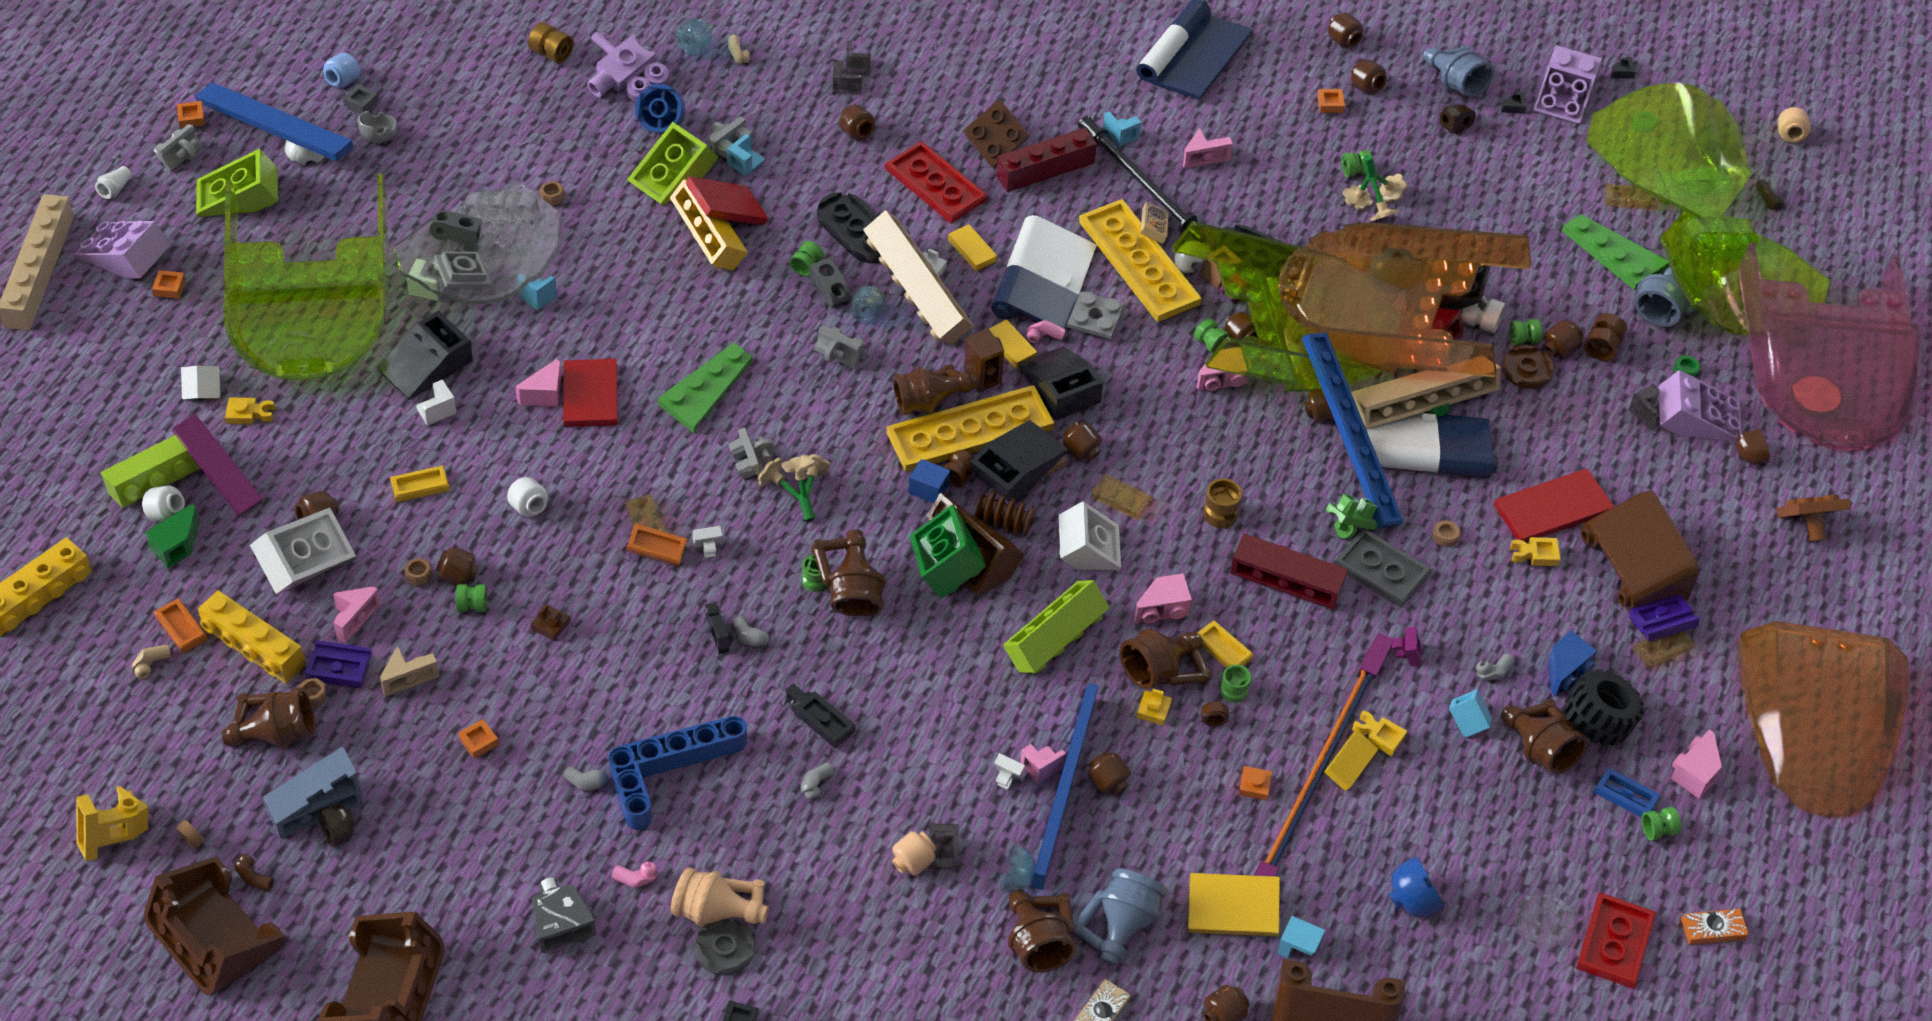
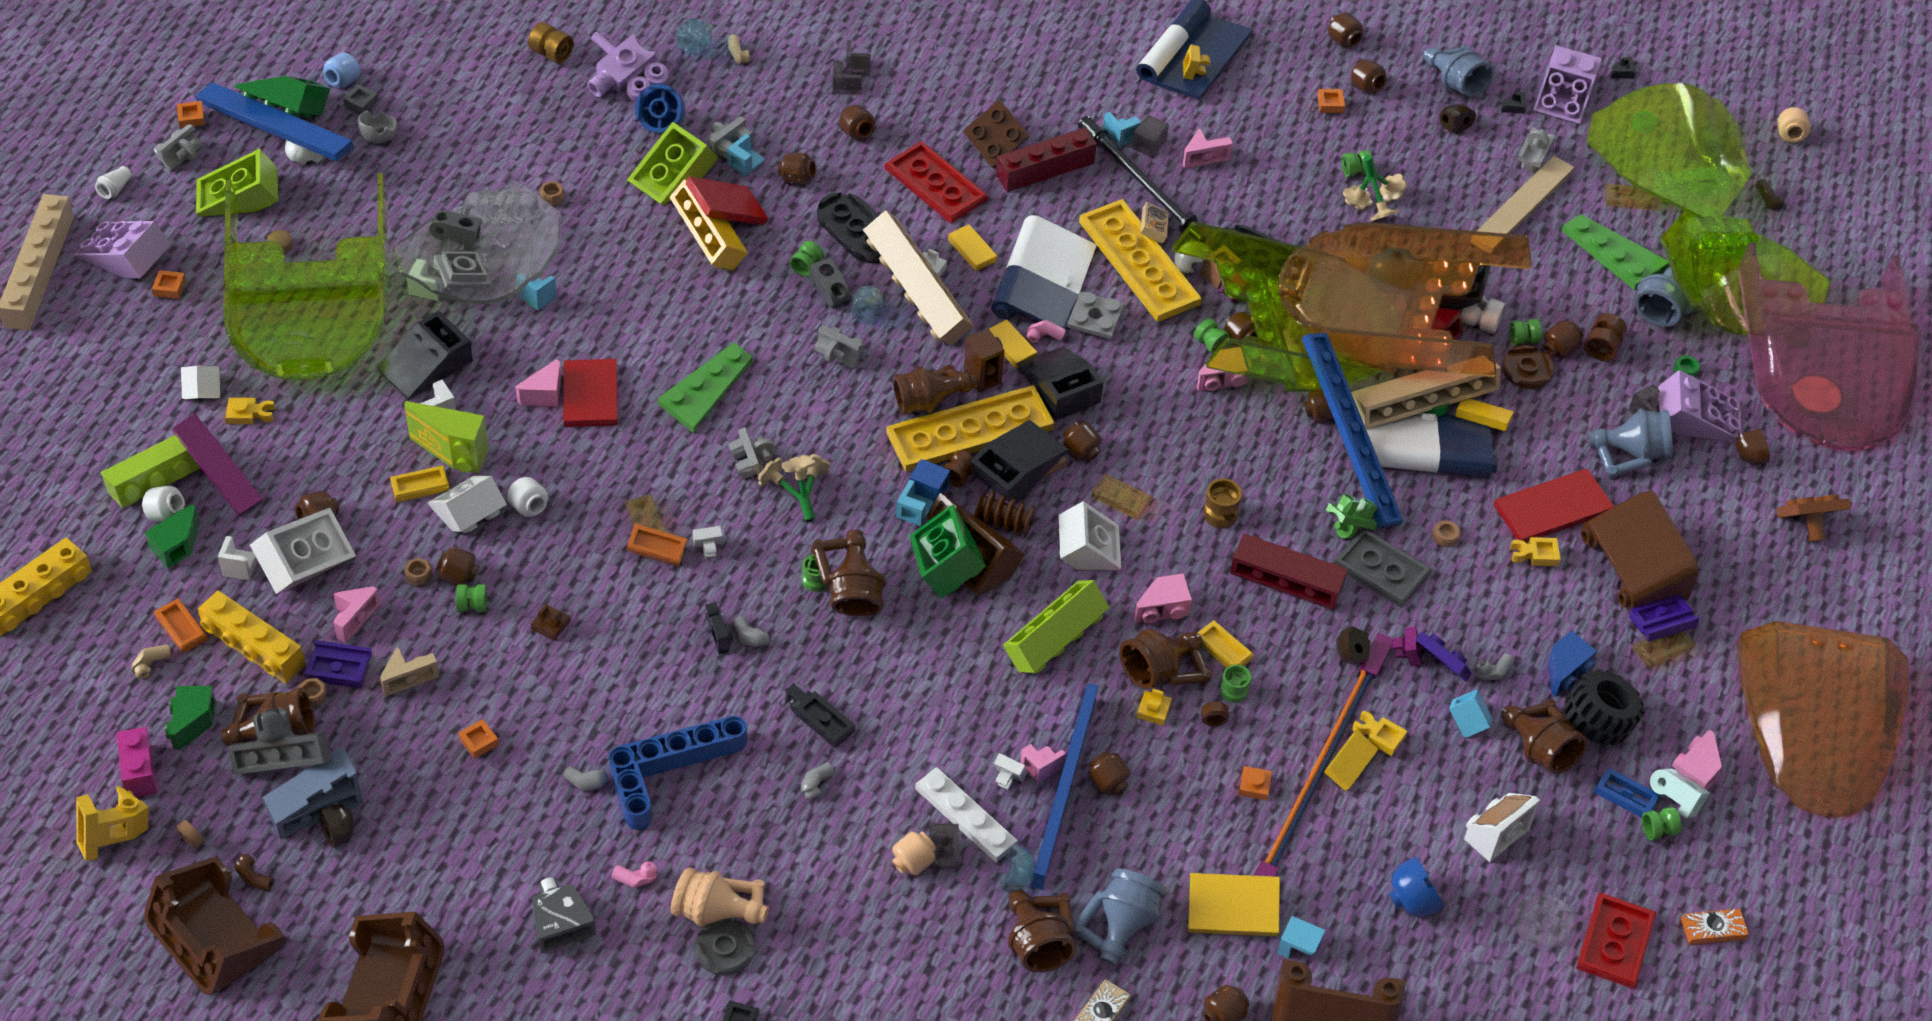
none -> dark pink brick [116,727,158,797]
none -> green slope [166,686,216,750]
none -> white panel [218,536,258,580]
none -> dark grey plate [228,708,331,775]
none -> green slope [235,76,331,118]
none -> medium nougat tile [267,230,293,255]
none -> lime slope [404,401,489,473]
none -> white slope [428,476,507,534]
none -> reddish brown head [778,152,816,185]
none -> medium azure panel [896,480,933,526]
none -> white plate [915,767,1018,863]
none -> clear smoke panel [1132,115,1169,158]
none -> yellow tile [1183,45,1210,80]
none -> dark brown piece [1336,626,1370,664]
none -> dark purple plate [1415,631,1472,681]
none -> yellow tile [1455,399,1514,431]
none -> white slope [1464,793,1540,862]
none -> tan tile [1471,156,1574,253]
none -> light grey hips [1517,127,1555,172]
none -> sand blue piece [1589,408,1673,479]
none -> light aqua leg [1650,768,1710,818]

